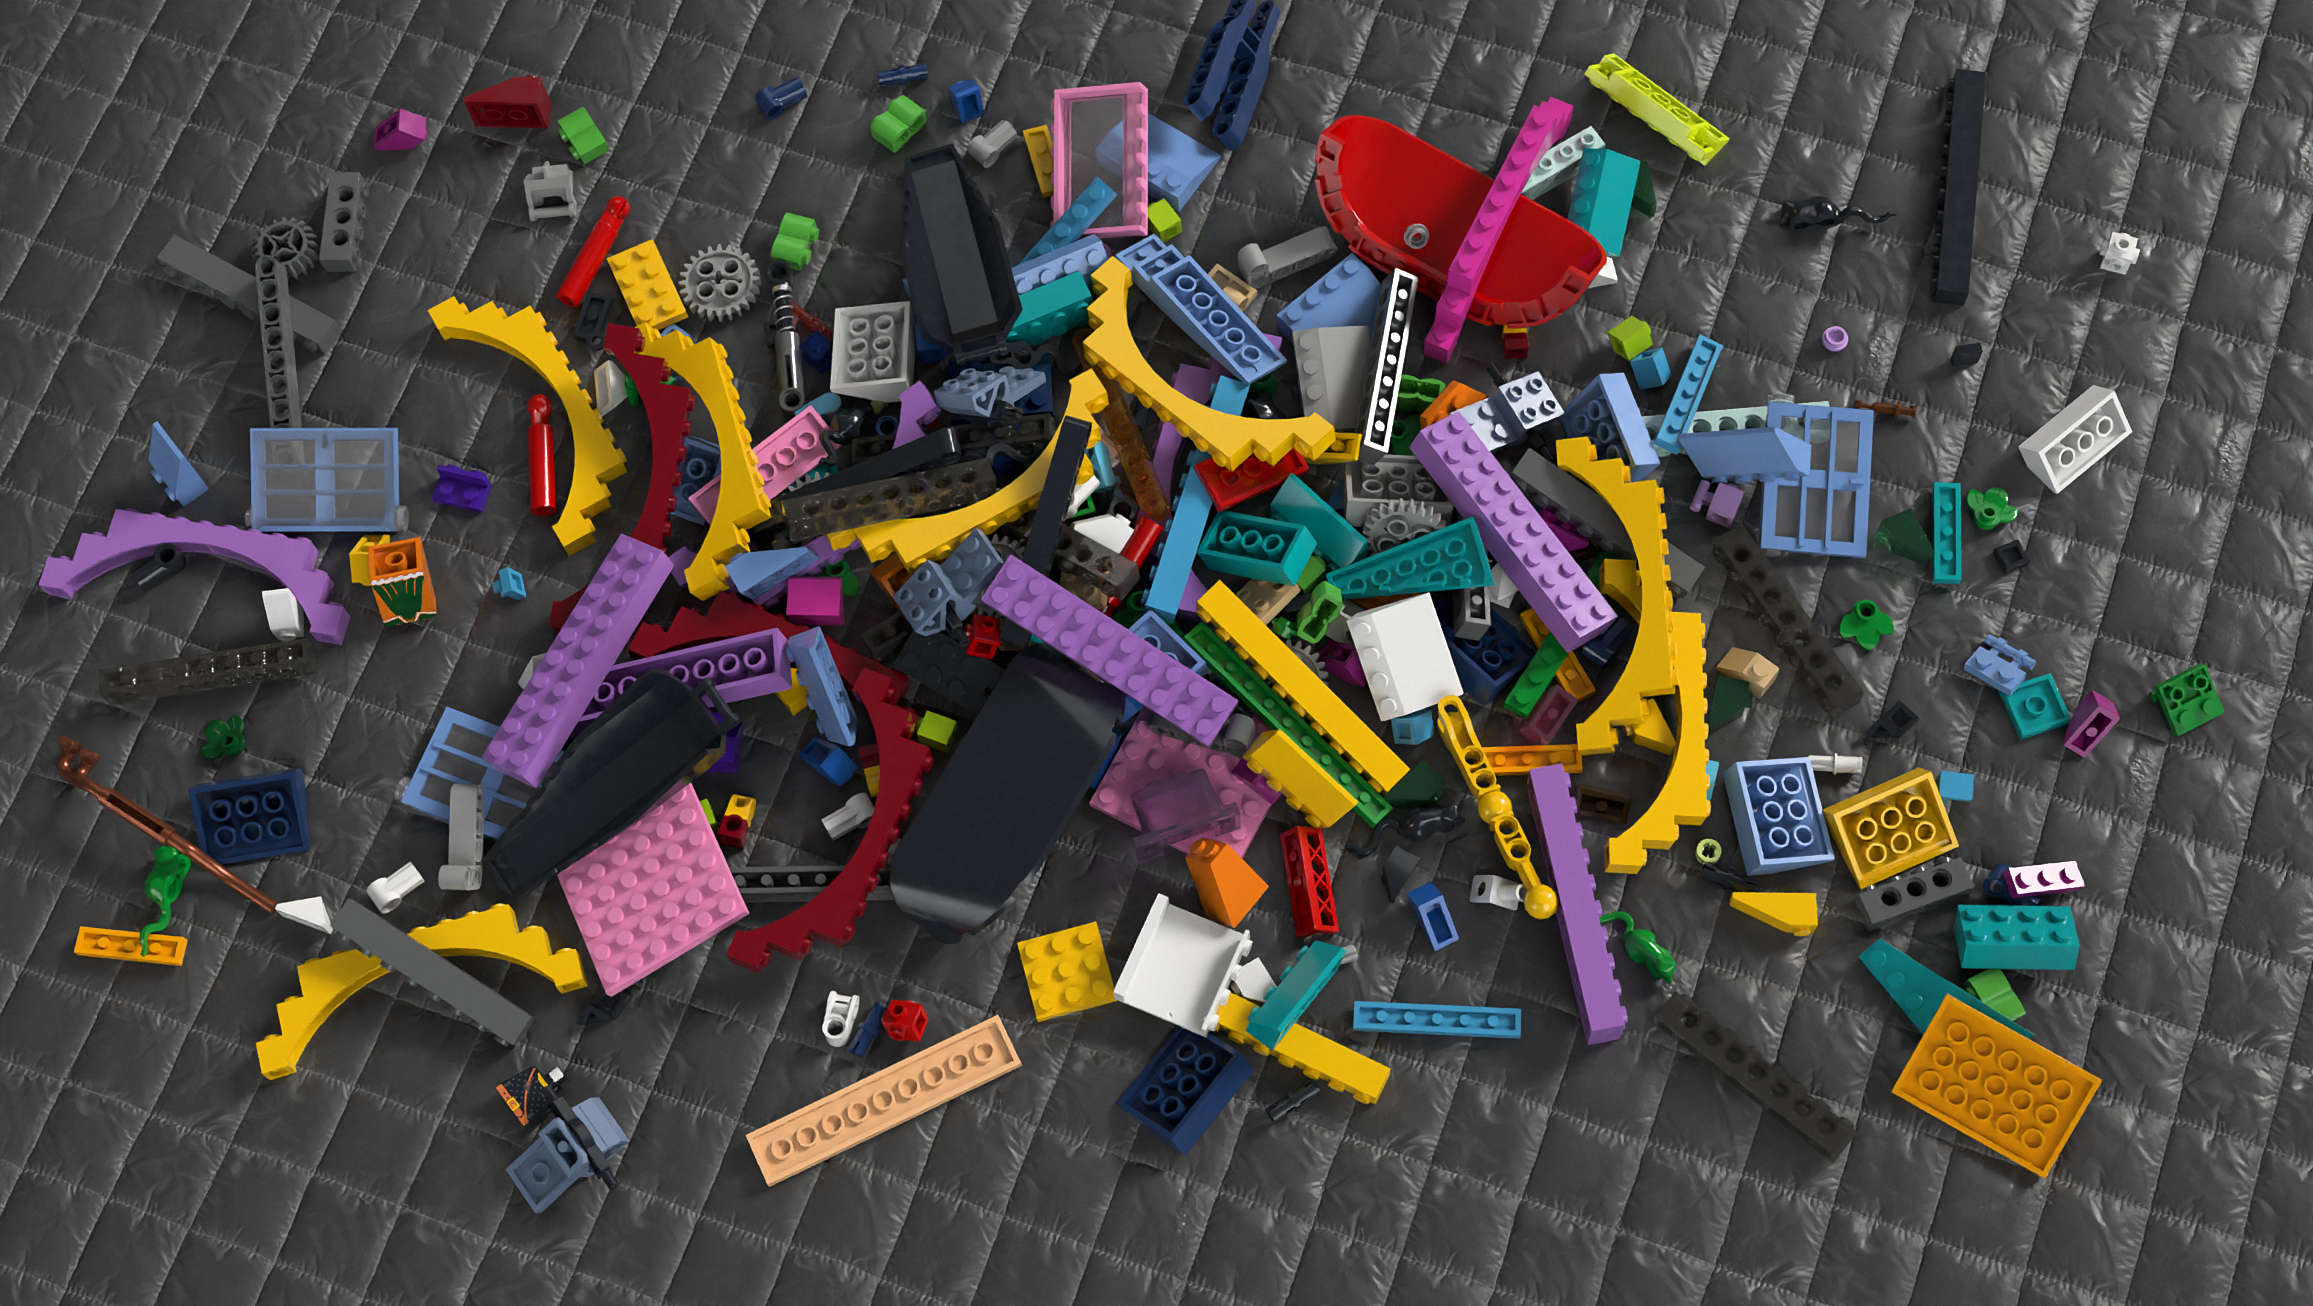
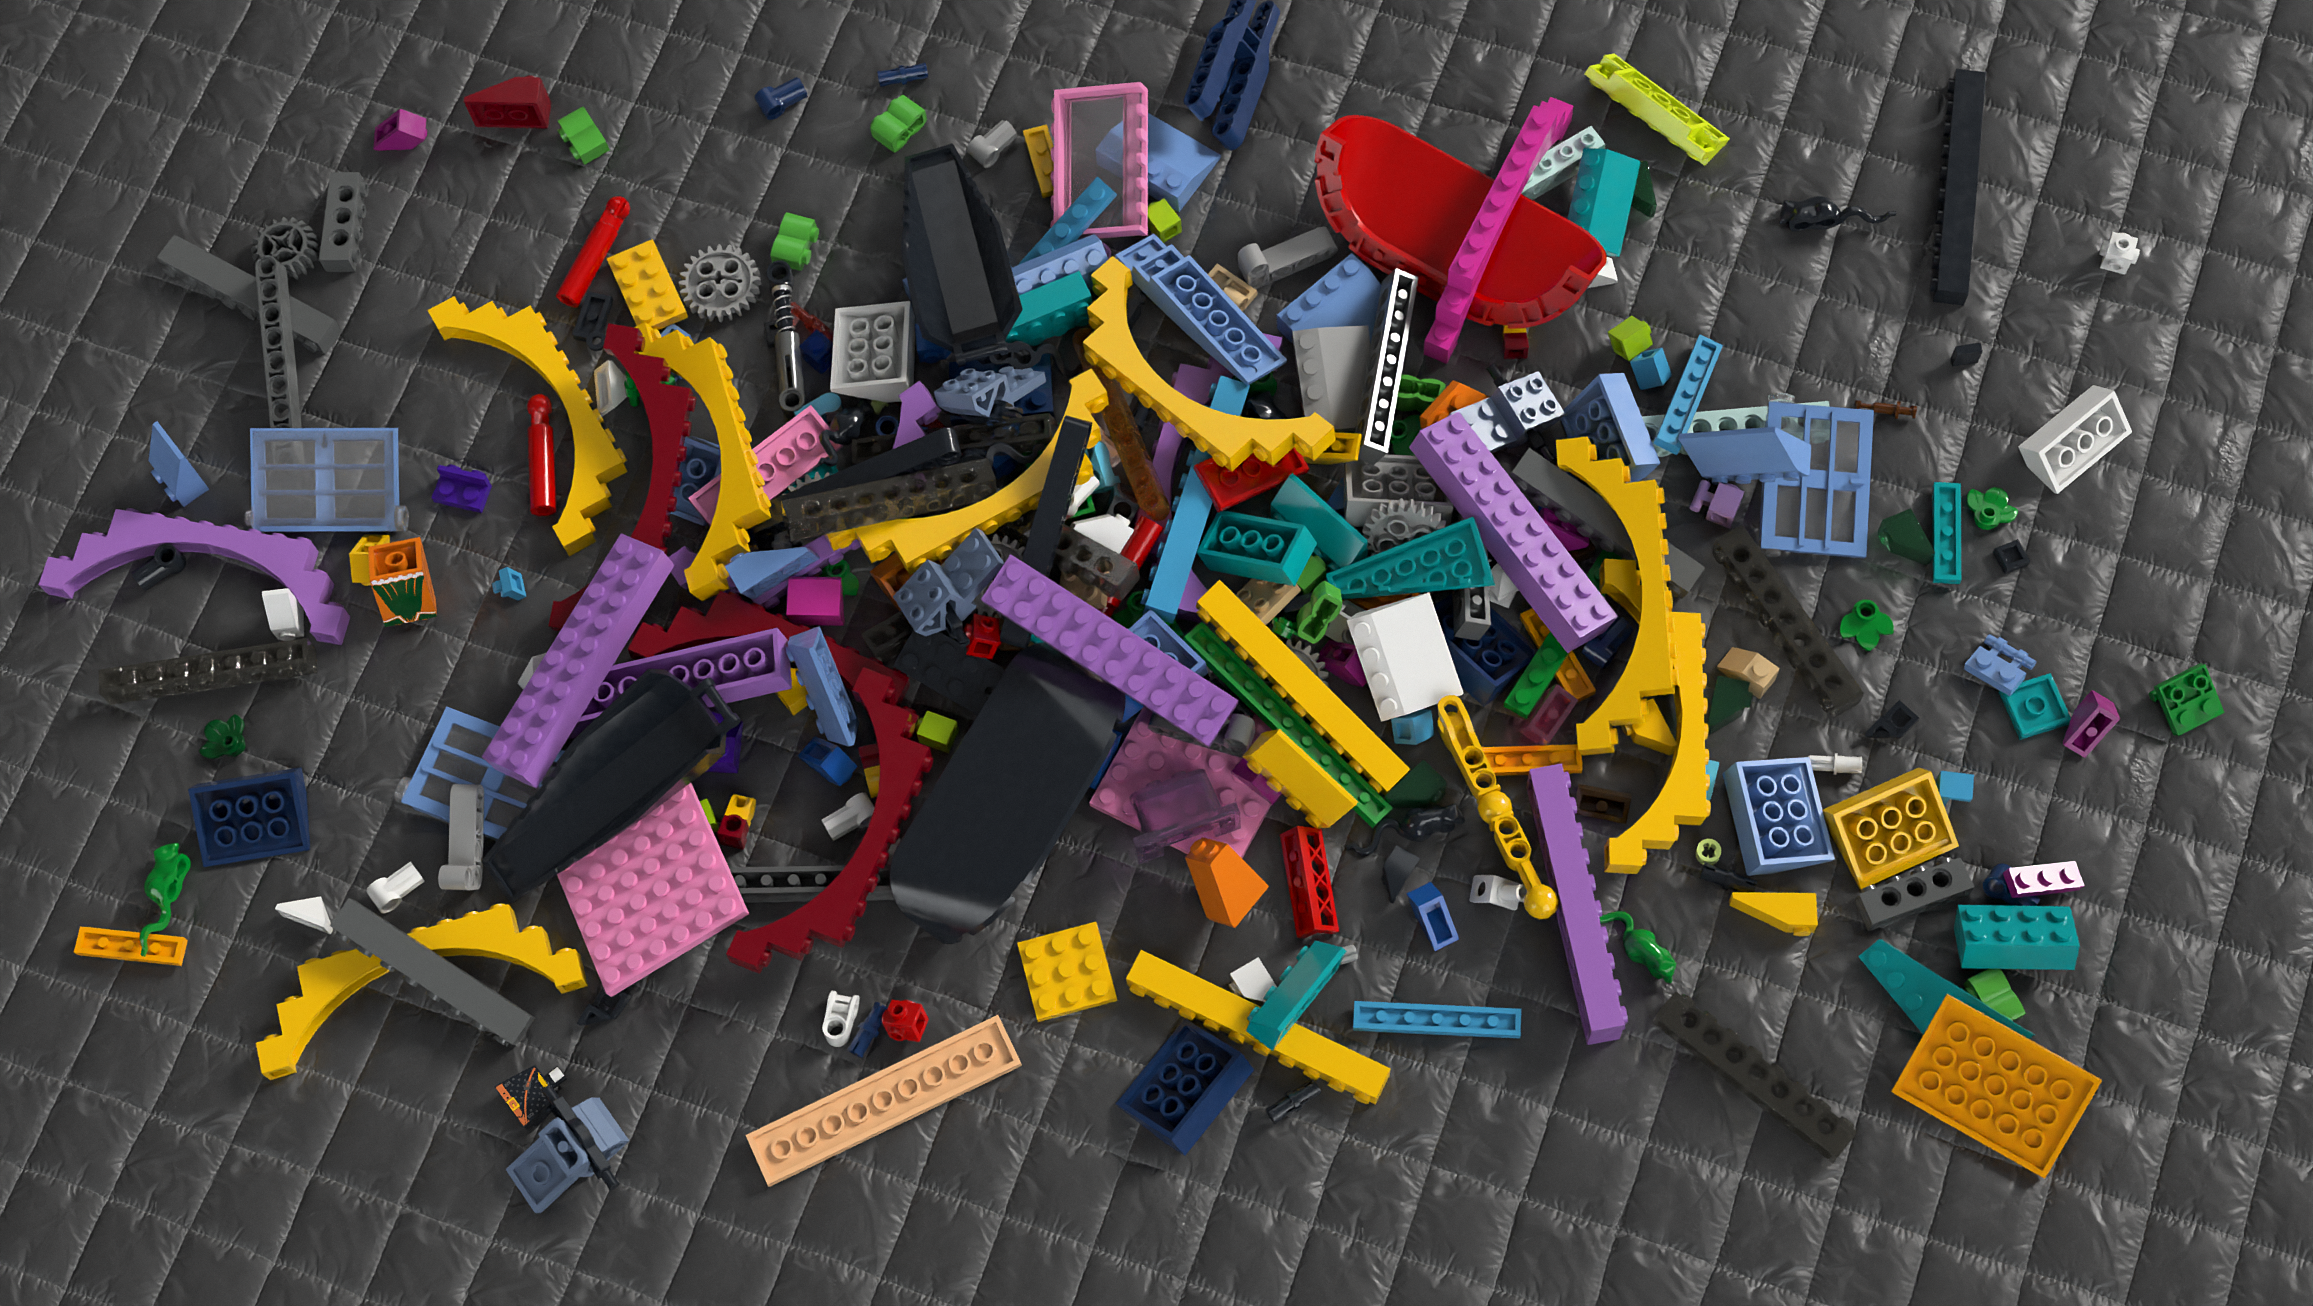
copper piece [56,736,279,914] -> none
light grey piece [524,161,577,222] -> none
blue slope [948,79,984,124] -> none
white panel [1113,893,1253,1037] -> none
light grey plate [1403,224,1429,249] -> none
lavender plate [1822,326,1848,352] -> none

